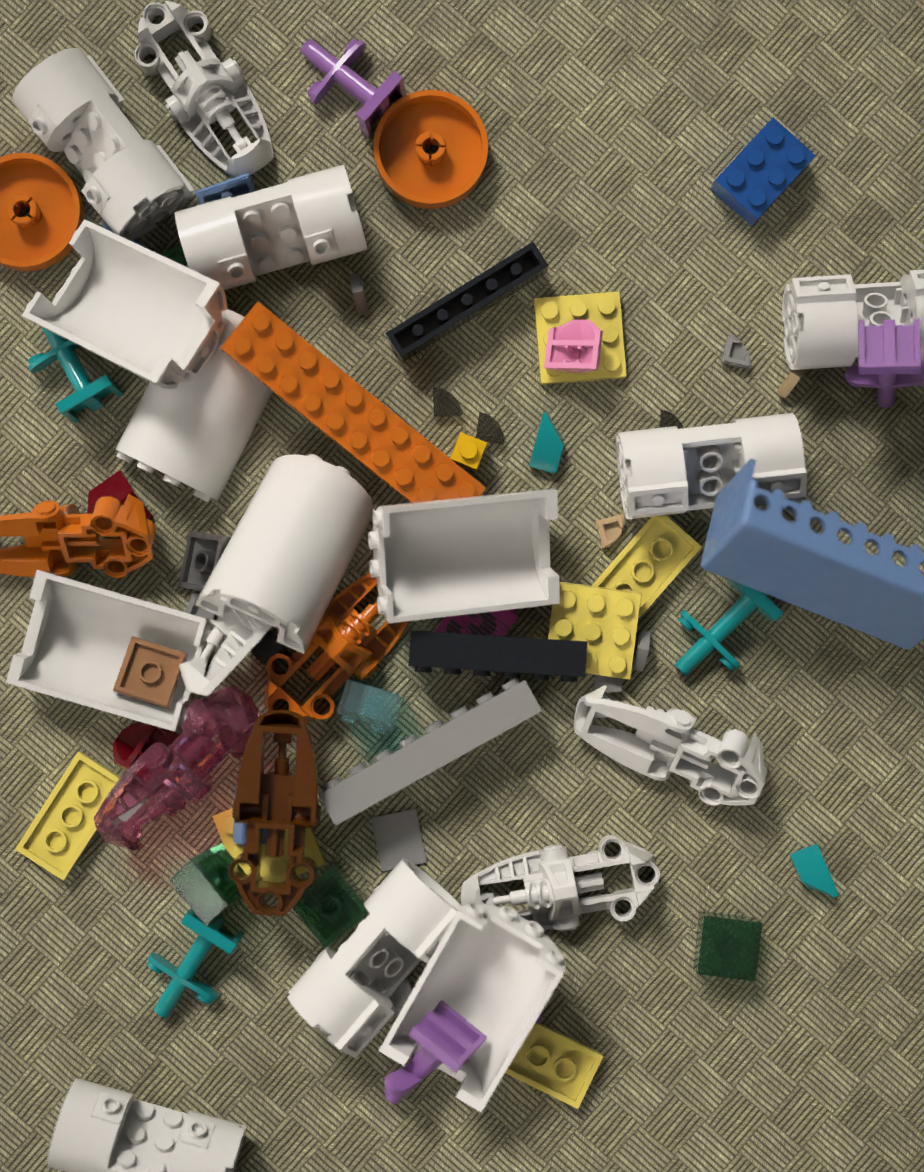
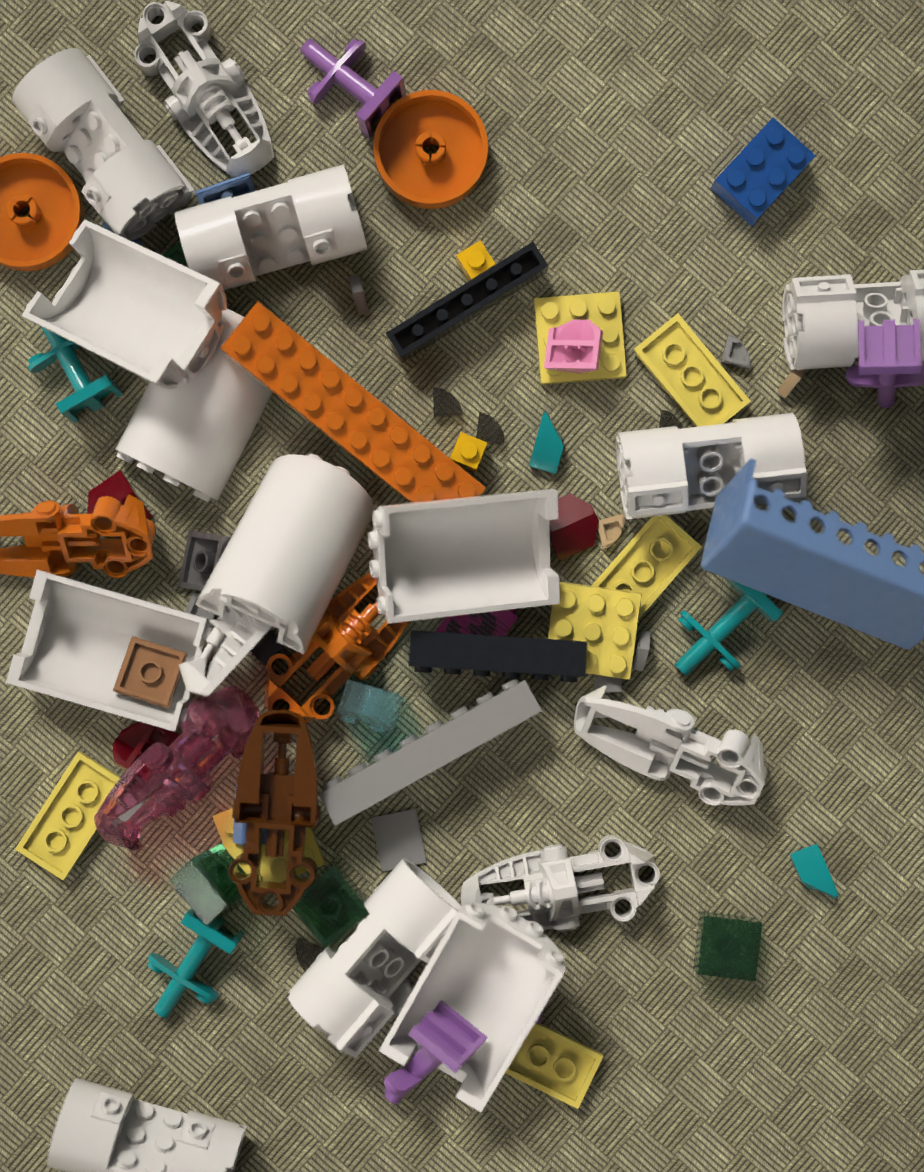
none -> clear smoke tile [295,937,325,972]
none -> yellow brick [456,240,496,282]
none -> dark red slope [549,493,599,561]
none -> light yellow plate [633,313,751,427]

